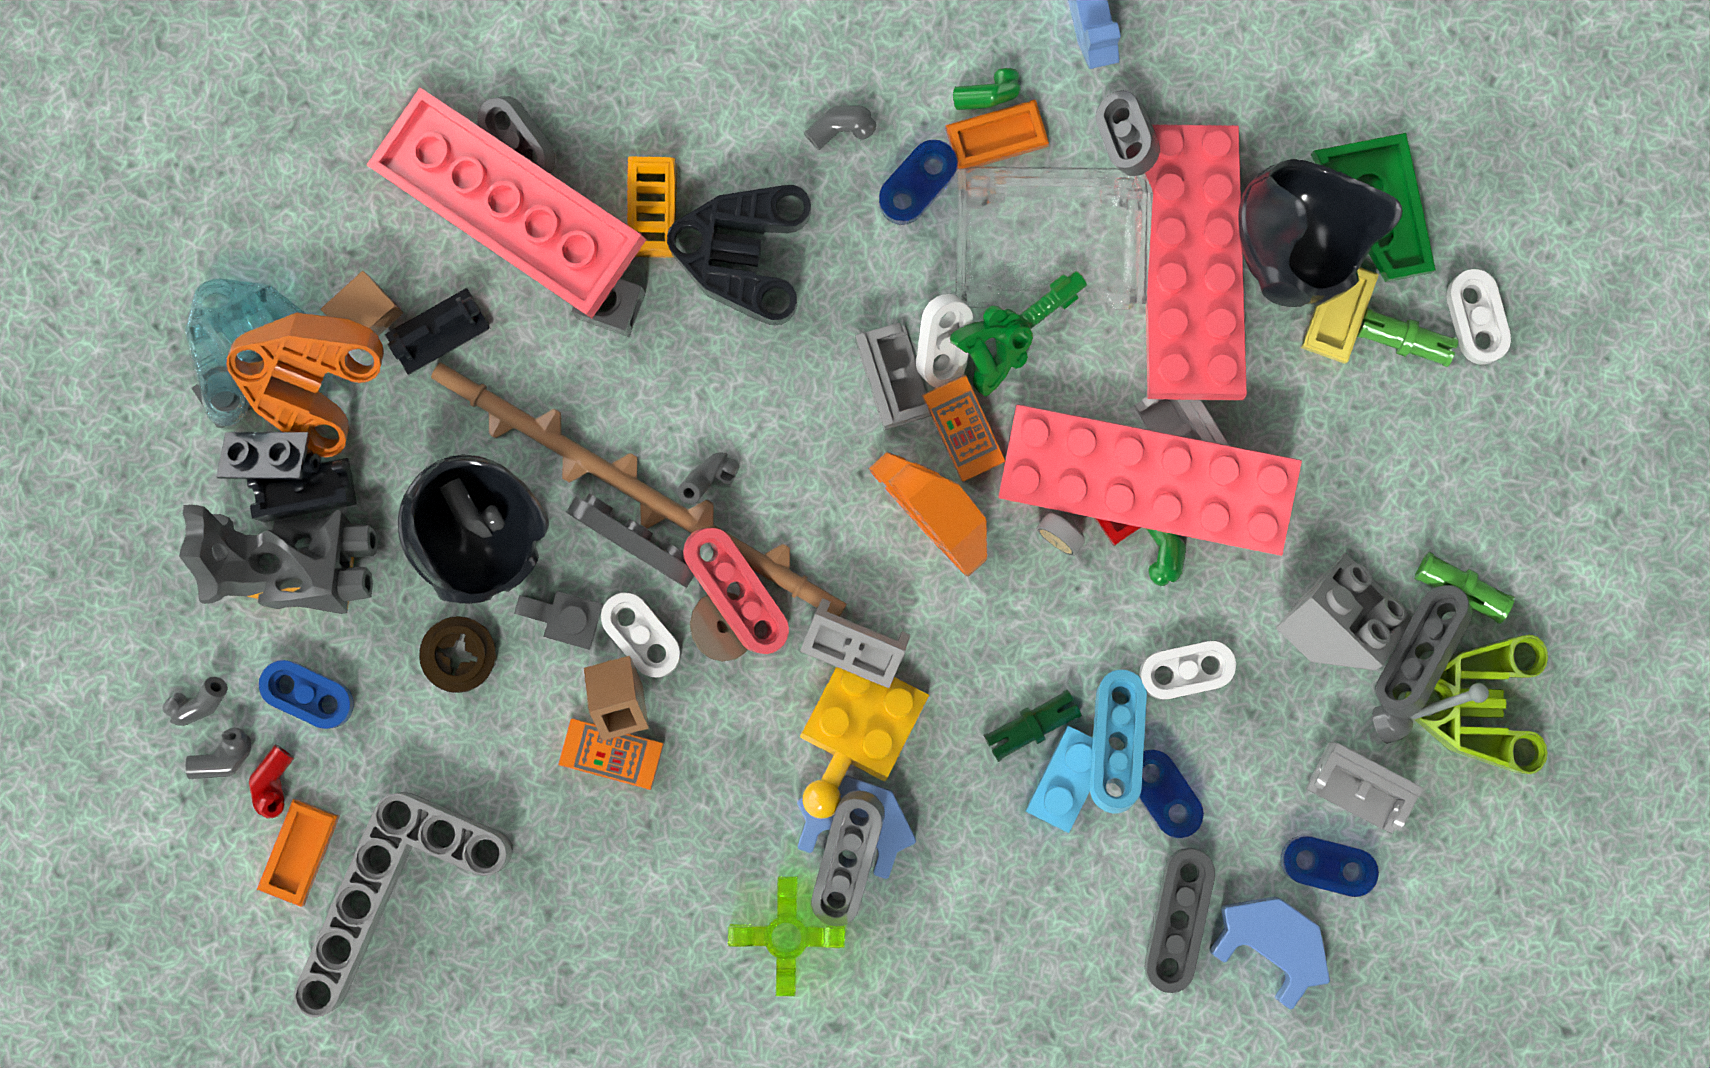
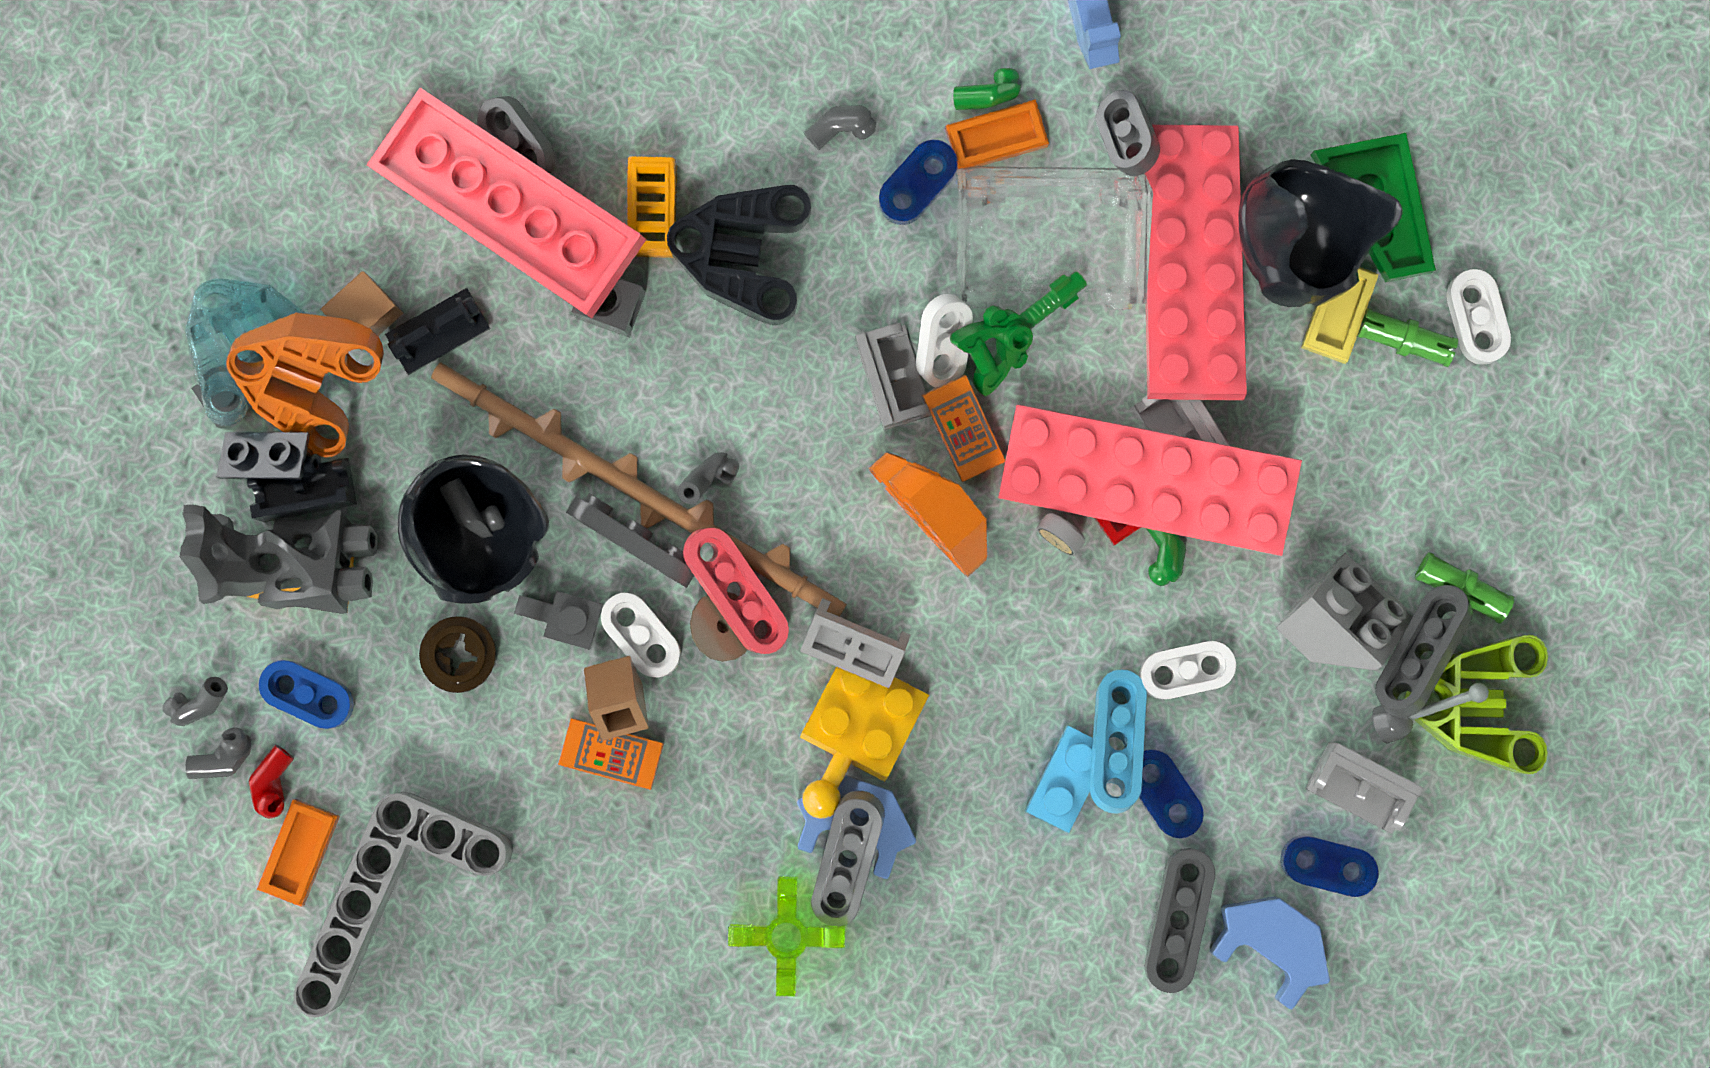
dark green pin [983,689,1082,762] -> none

